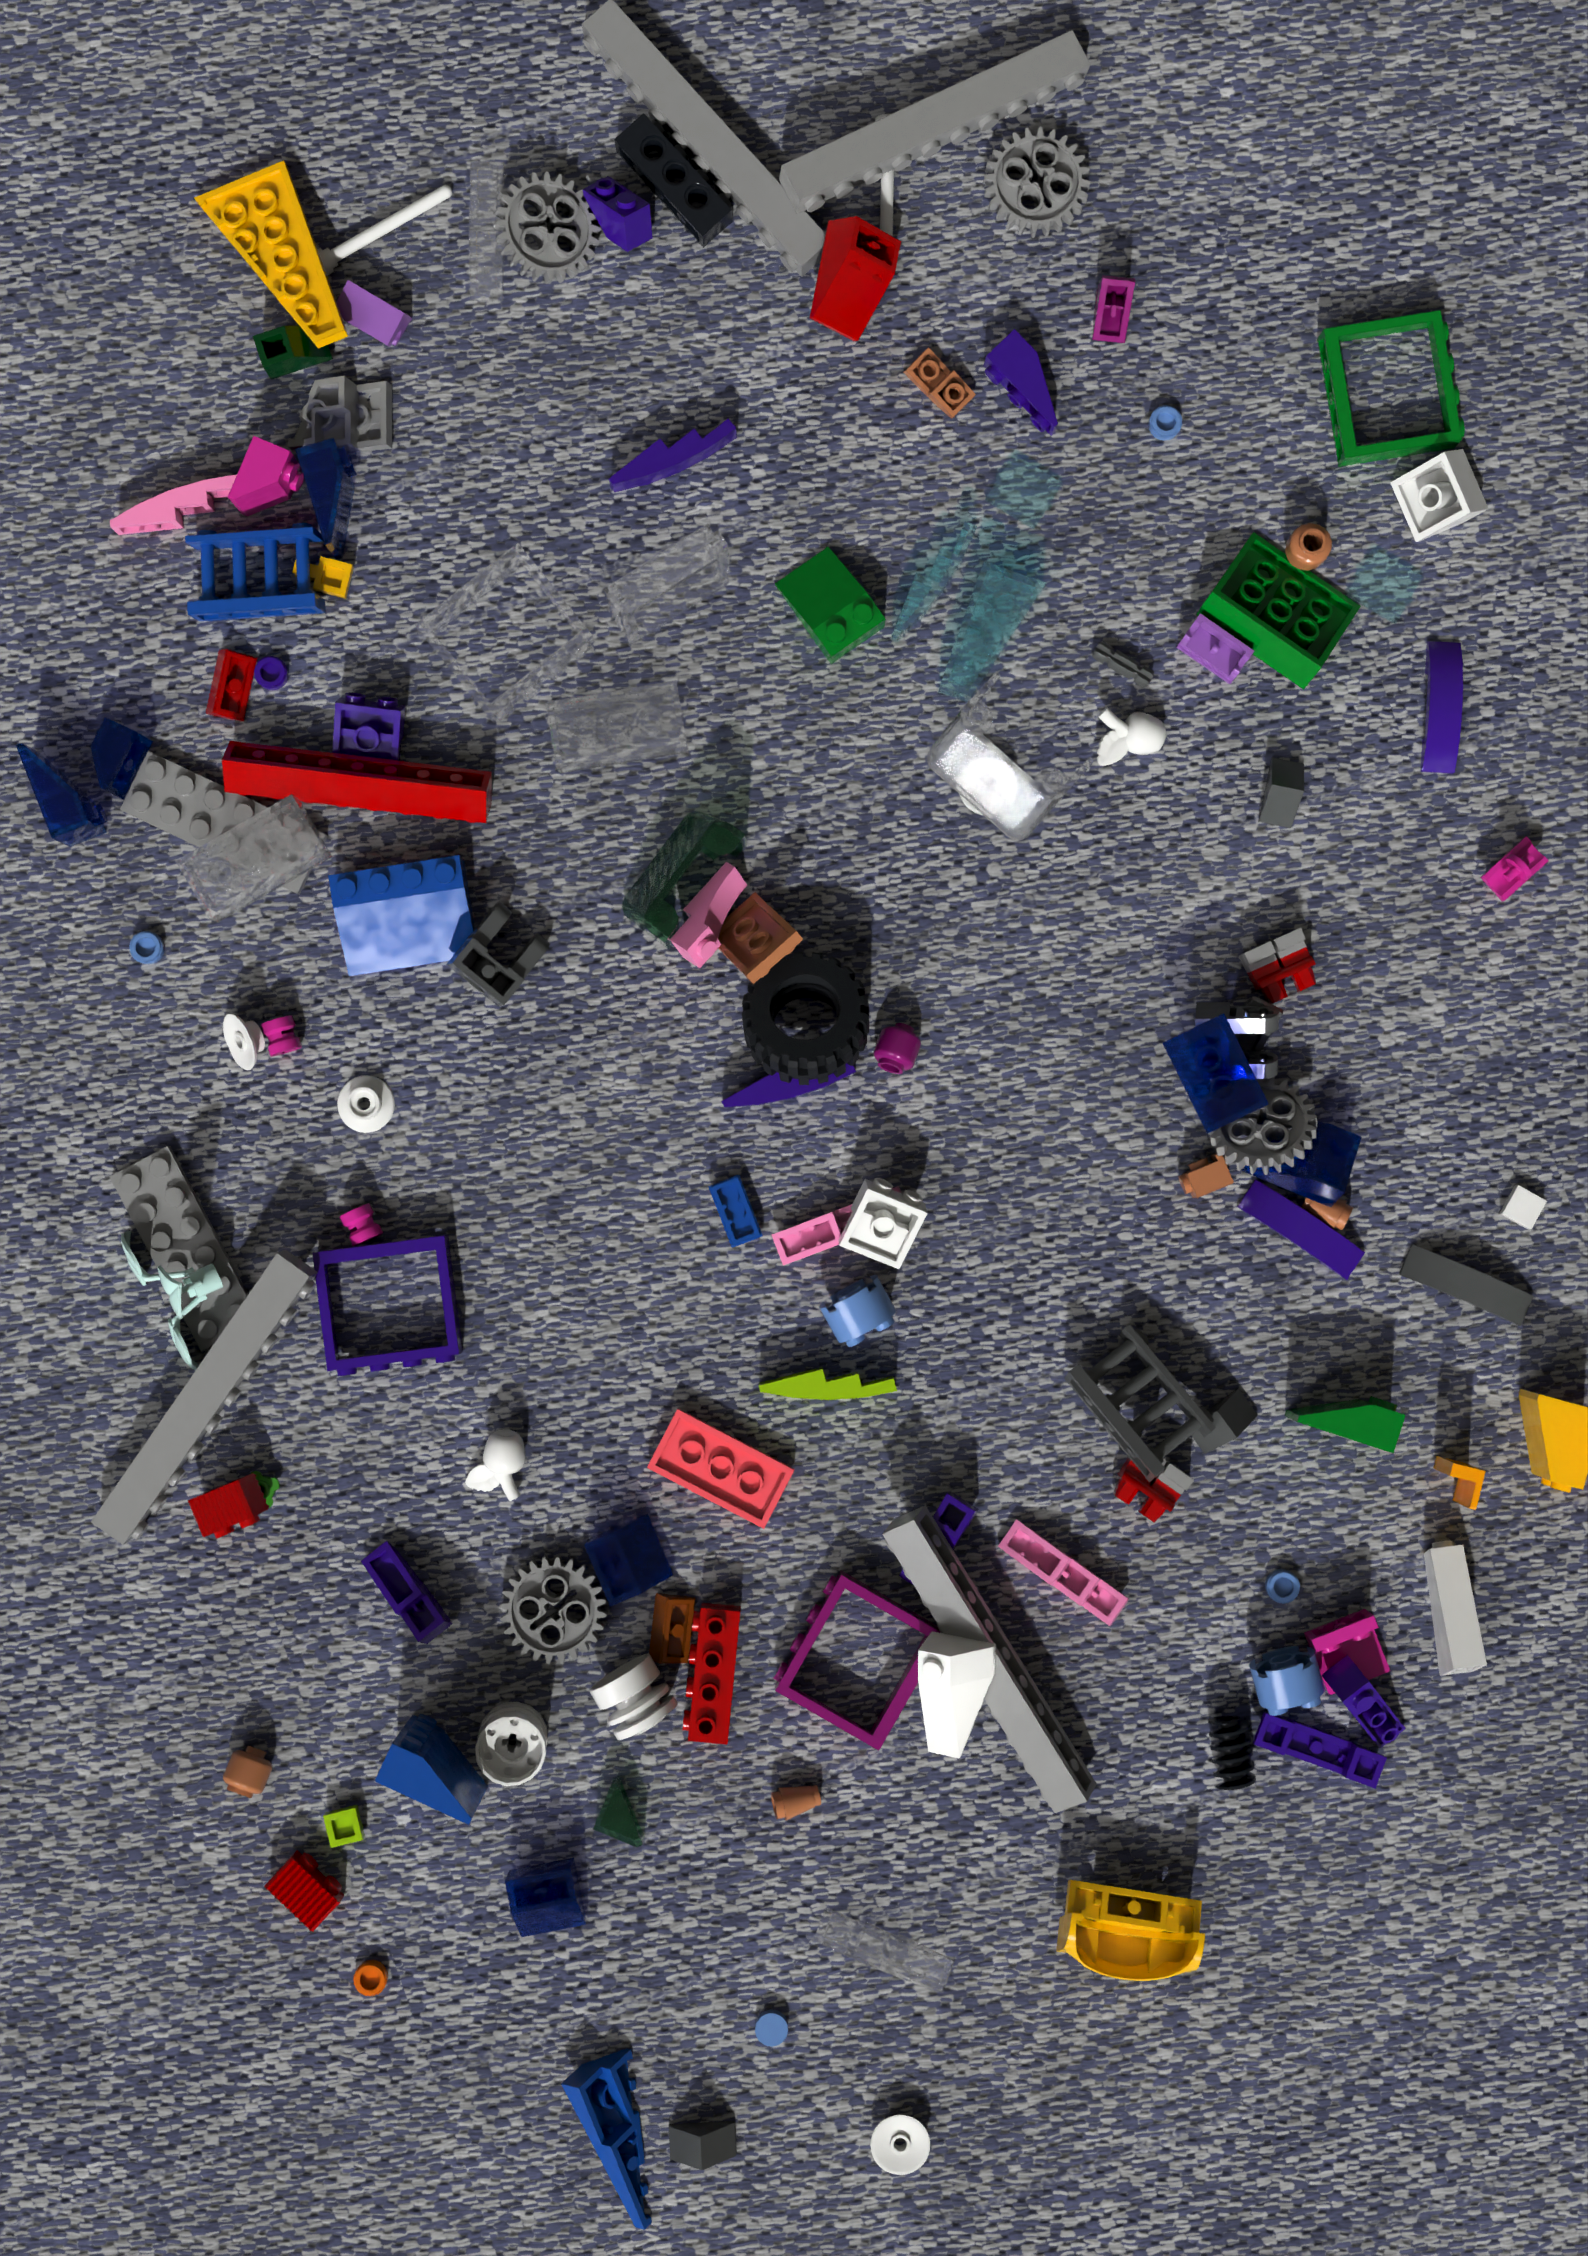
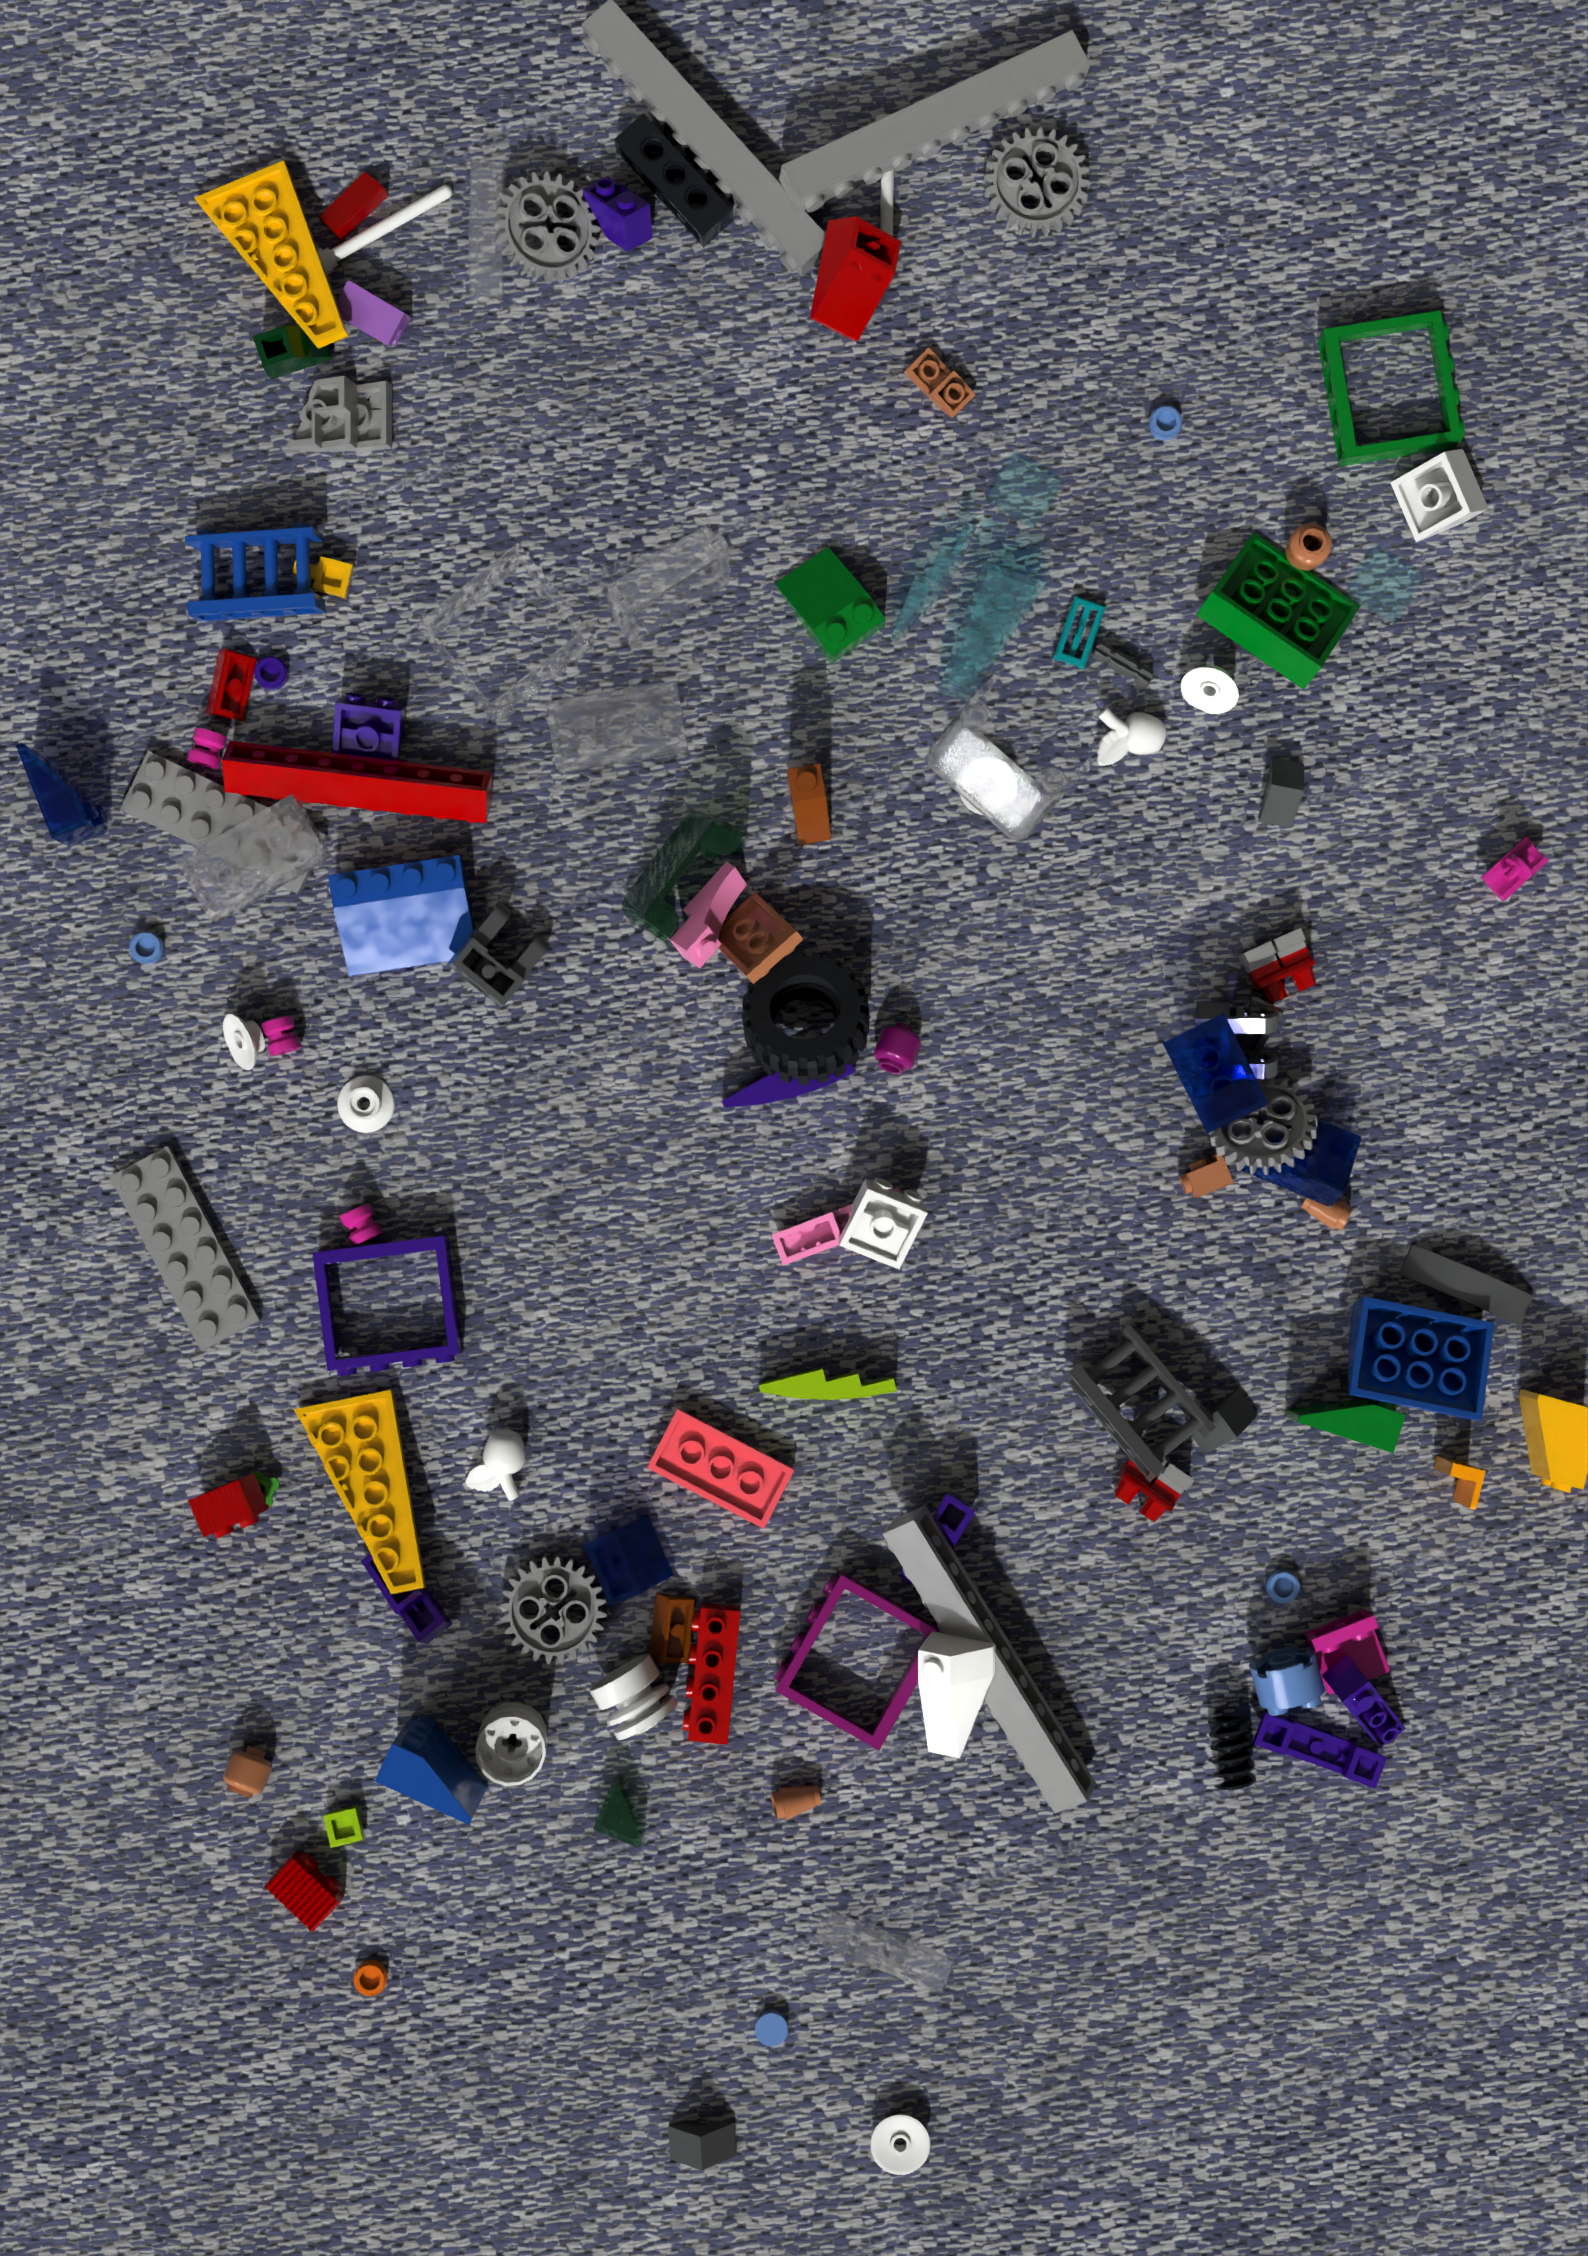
clear blue slope [90,717,153,800] -> none
light grey brick [91,1249,318,1545] -> none
bright pink slope [110,474,237,535] -> none
light aqua plant [121,1231,223,1370] -> none
dark pink slope [228,436,304,516] -> none
clear blue slope [296,438,357,560] -> none
clear blue slope [505,1857,587,1937] -> none
blue wedge [561,2048,652,2230] -> none
dark purple slope [608,418,737,492] -> none
blue plate [708,1175,763,1248] -> none
medium blue brick [819,1275,896,1347] -> none
dark purple slope [984,329,1058,436] -> none
bright pink slope [998,1519,1129,1626] -> none
yellow piece [1056,1880,1205,1981] -> none
magenta slope [1092,275,1135,343] -> none
medium lavender hinge [1176,613,1254,684] -> none
dark purple slope [1237,1180,1365,1280] -> none
dark purple slope [1421,641,1463,774] -> none
white slope [1424,1540,1487,1676] -> none
white tile [1499,1185,1547,1230] -> none
none -> dark pink wheel [186,727,227,769]
none -> yellow wing [293,1390,426,1594]
none -> red slope [318,171,388,241]
none -> dark orange slope [787,763,831,846]
none -> teal tile [1053,596,1106,670]
none -> white piece [1181,665,1239,714]
none -> blue slope [1348,1296,1494,1421]

